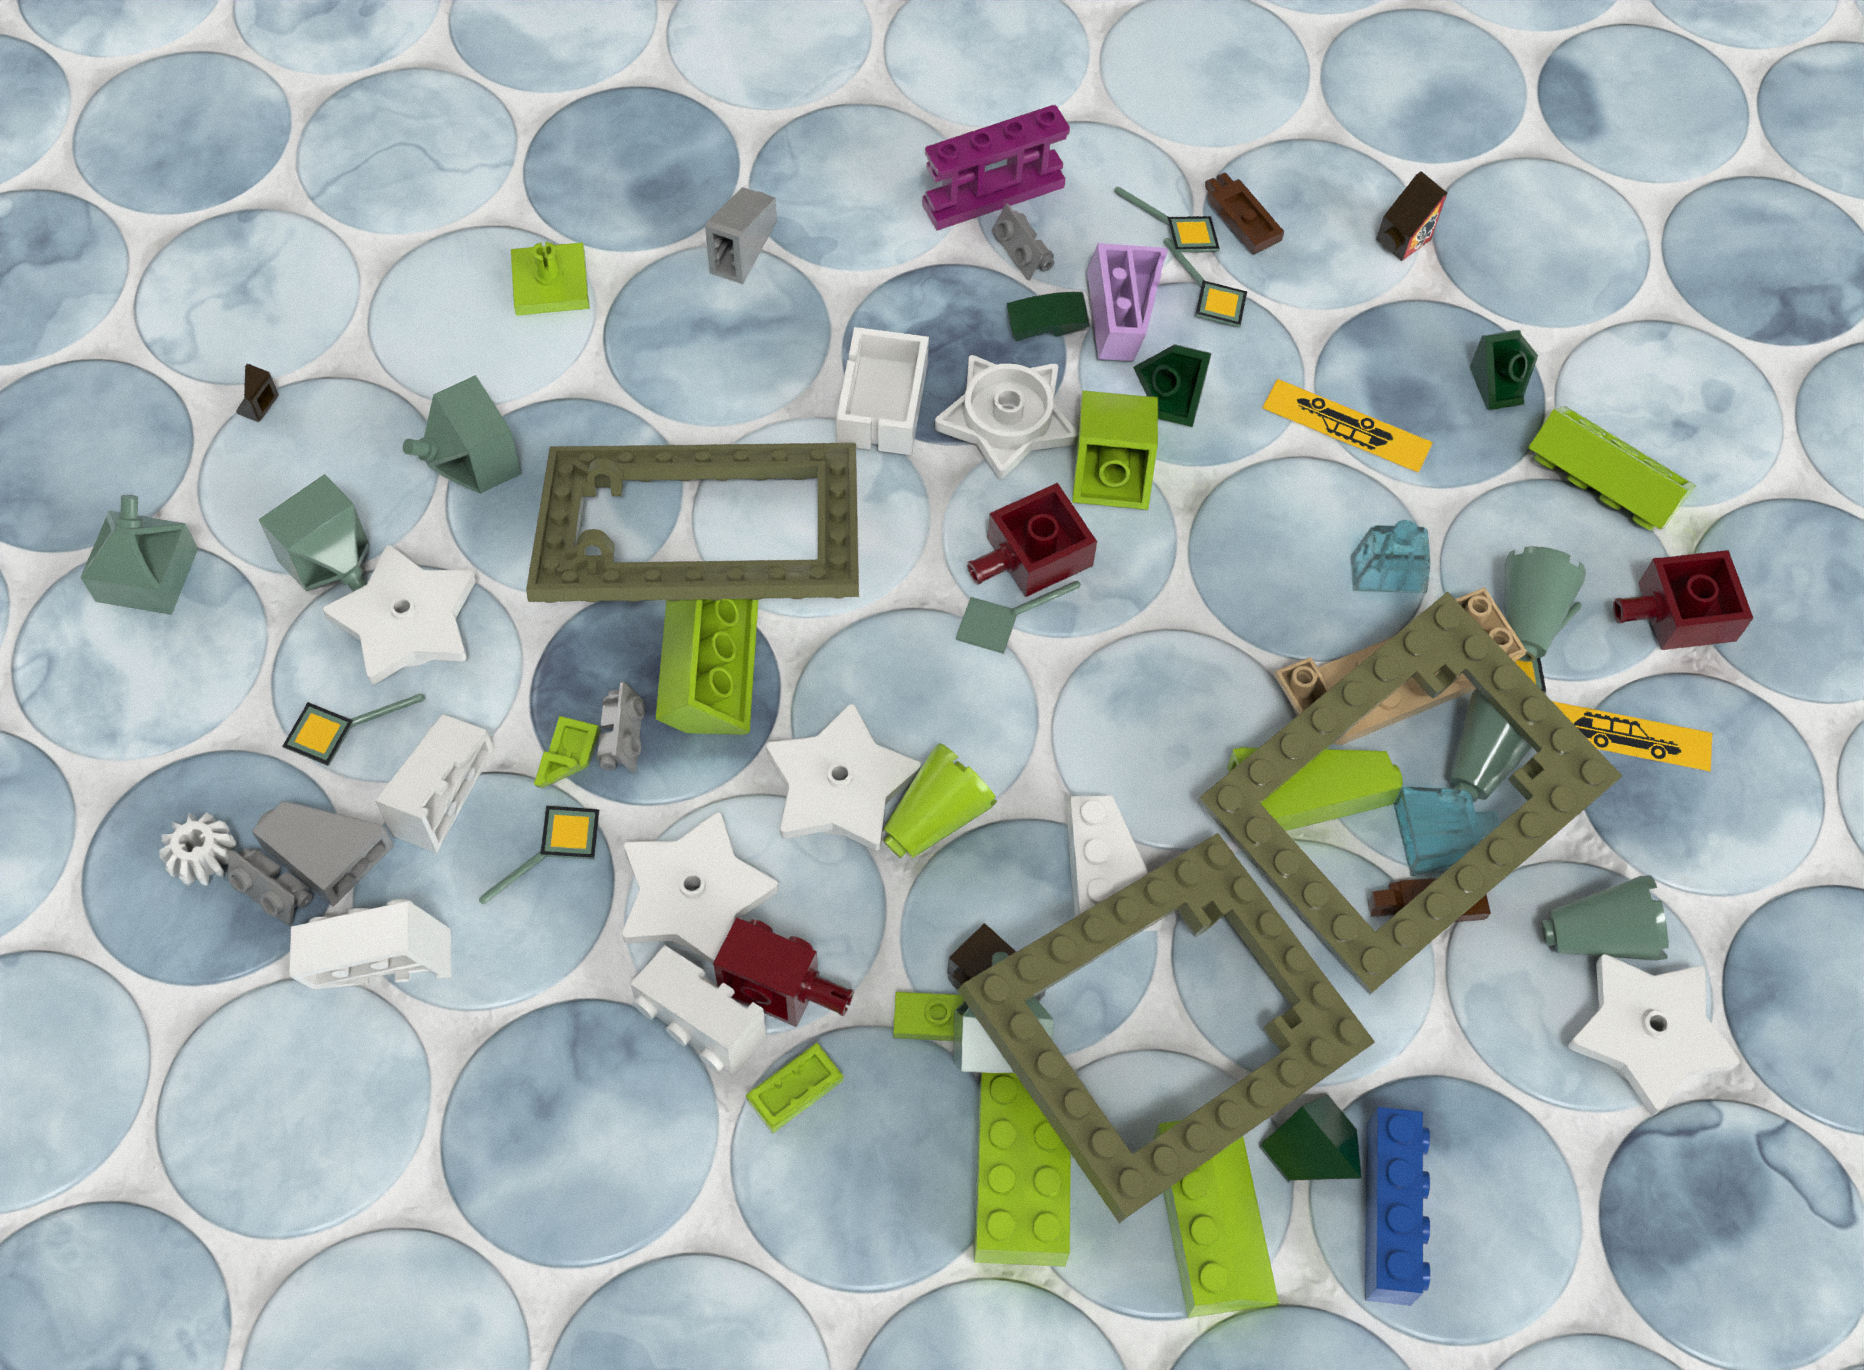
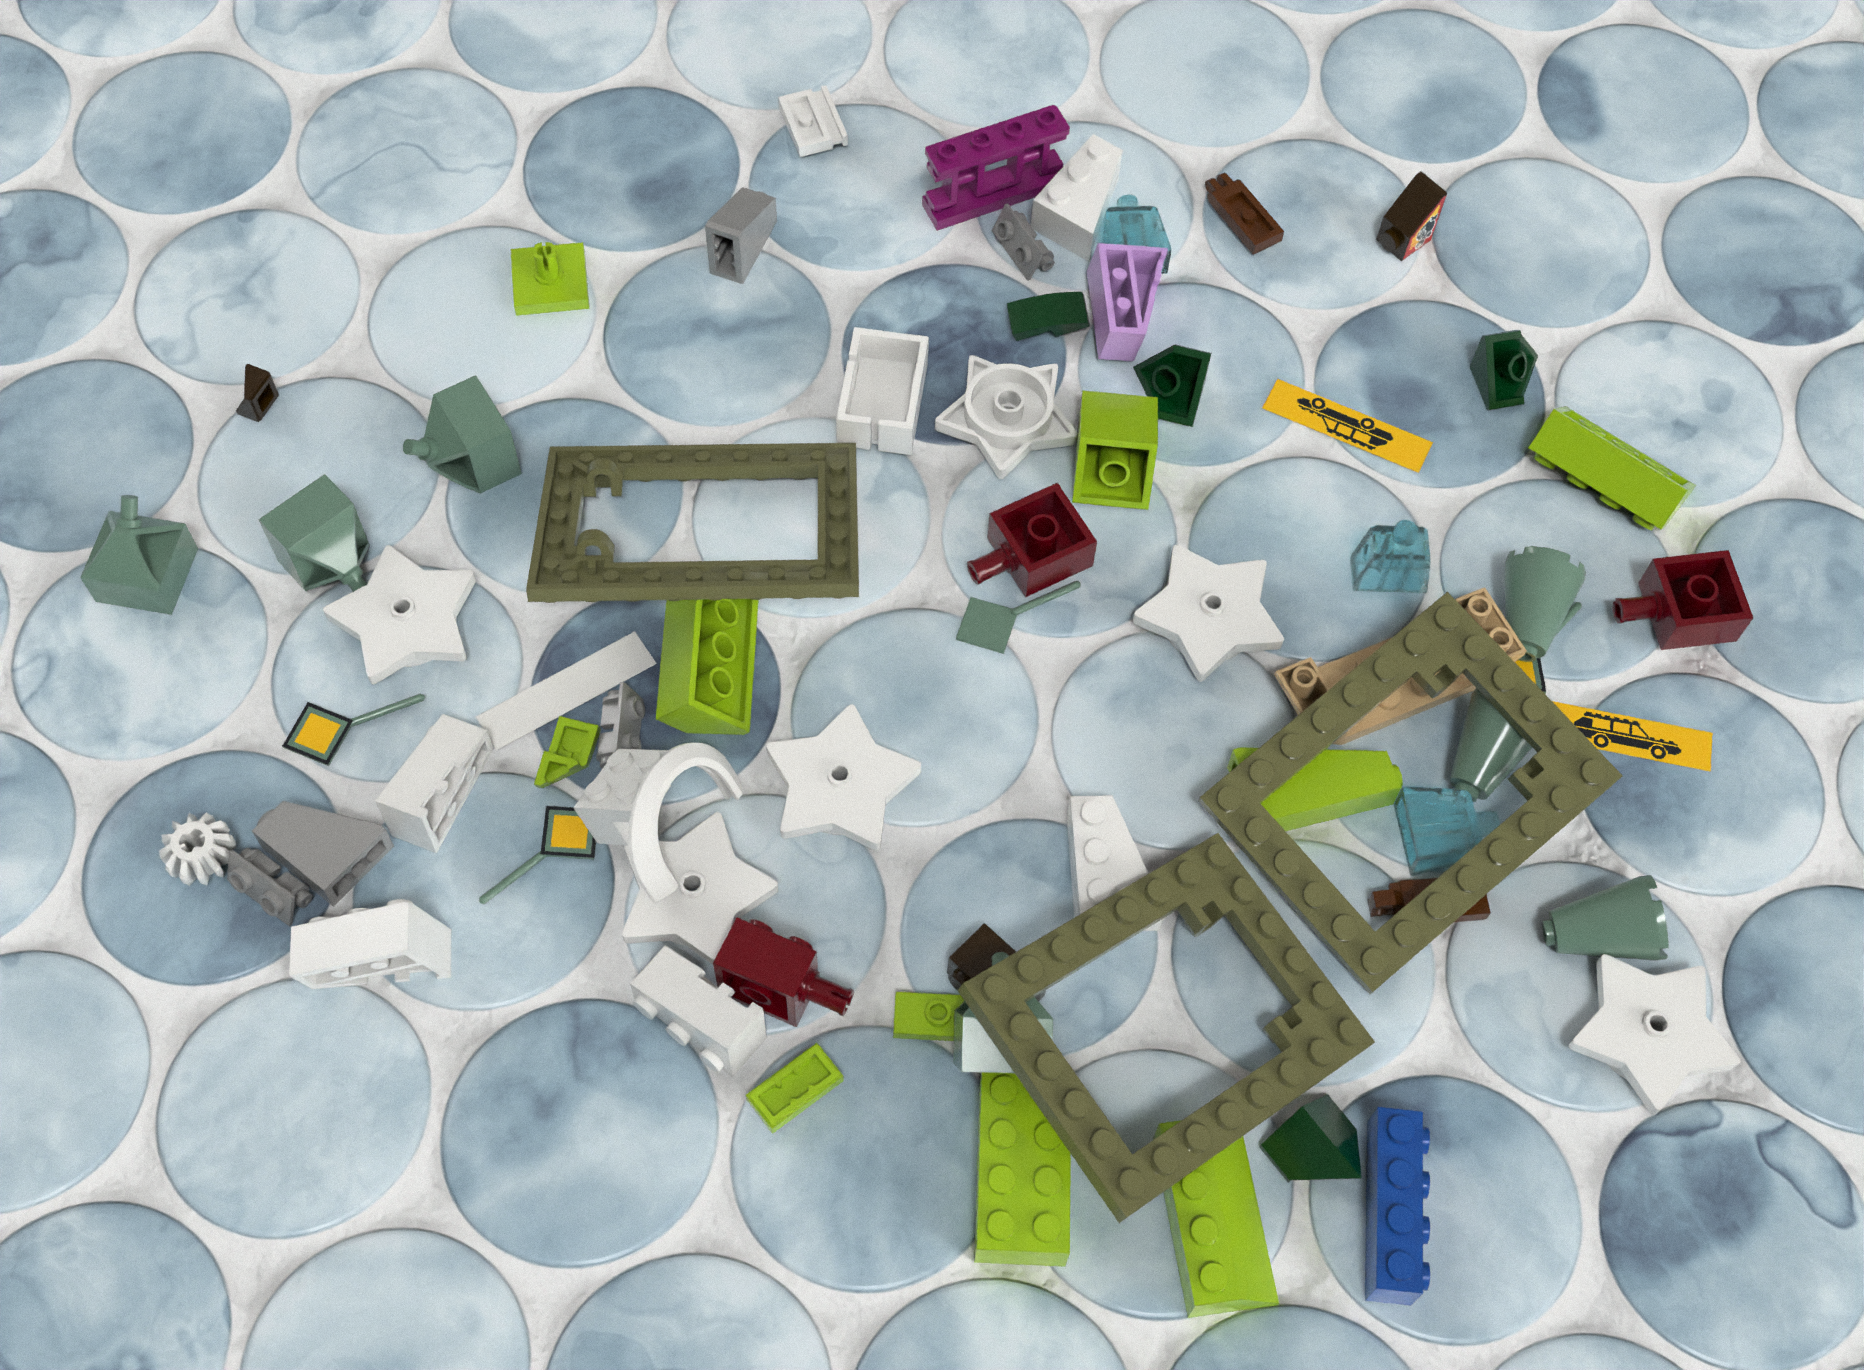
lime cone [883,743,998,858] -> none
piece [1114,187,1220,252] -> none
piece [1163,238,1247,327] -> none
none -> white sticker [476,631,657,751]
none -> white piece [573,742,742,903]
none -> white plate [778,85,848,157]
none -> white wedge [1031,134,1123,261]
none -> clear light blue torso [1102,194,1172,274]
none -> white plate [1133,545,1284,682]

